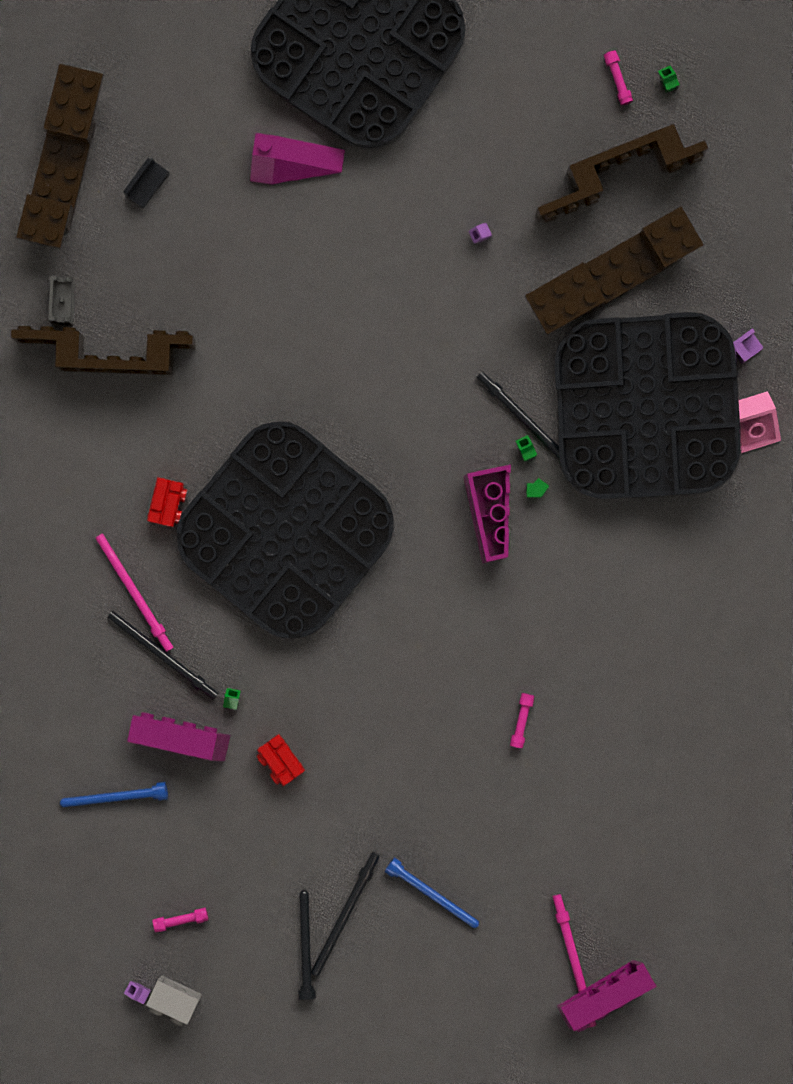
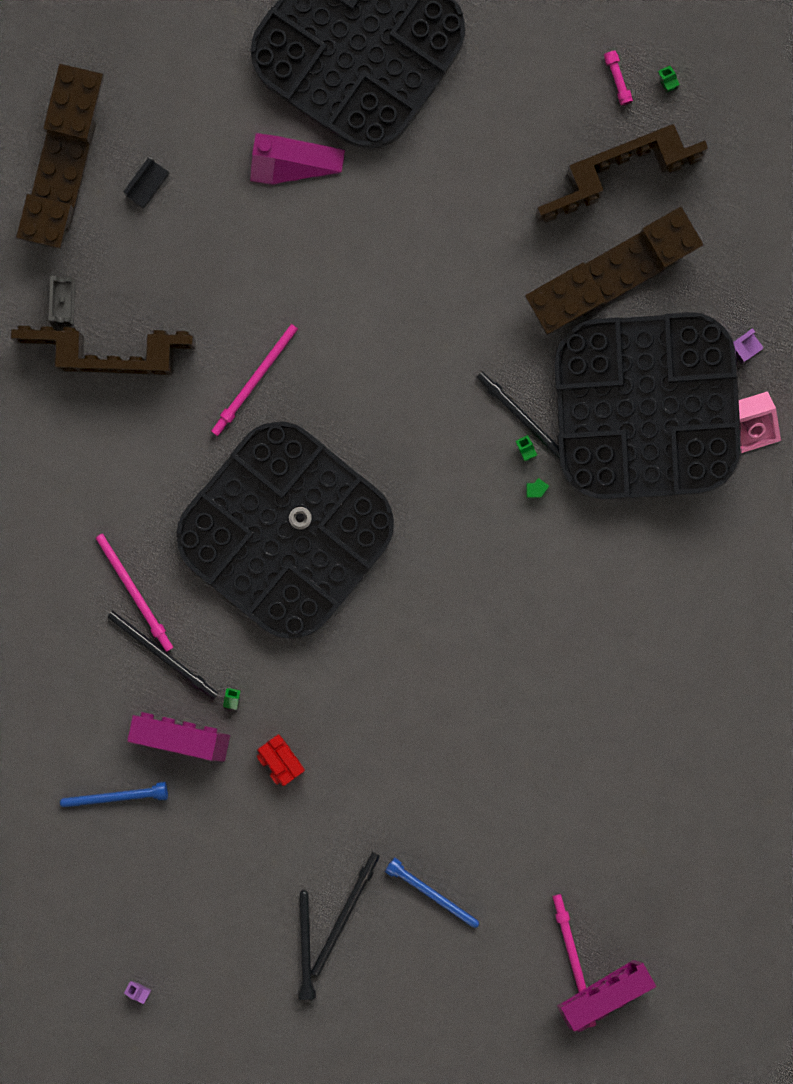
light grey brick [146,975,202,1026] -> none
red brick [147,477,188,528] -> none
dark pink bar [153,907,208,933] -> none
magenta wedge [463,464,511,564] -> none
medium lavender piece [468,223,492,244] -> none
dark pink bar [510,693,535,749] -> none
none -> dark pink bar [211,324,298,436]
none -> light grey plate [289,507,311,529]

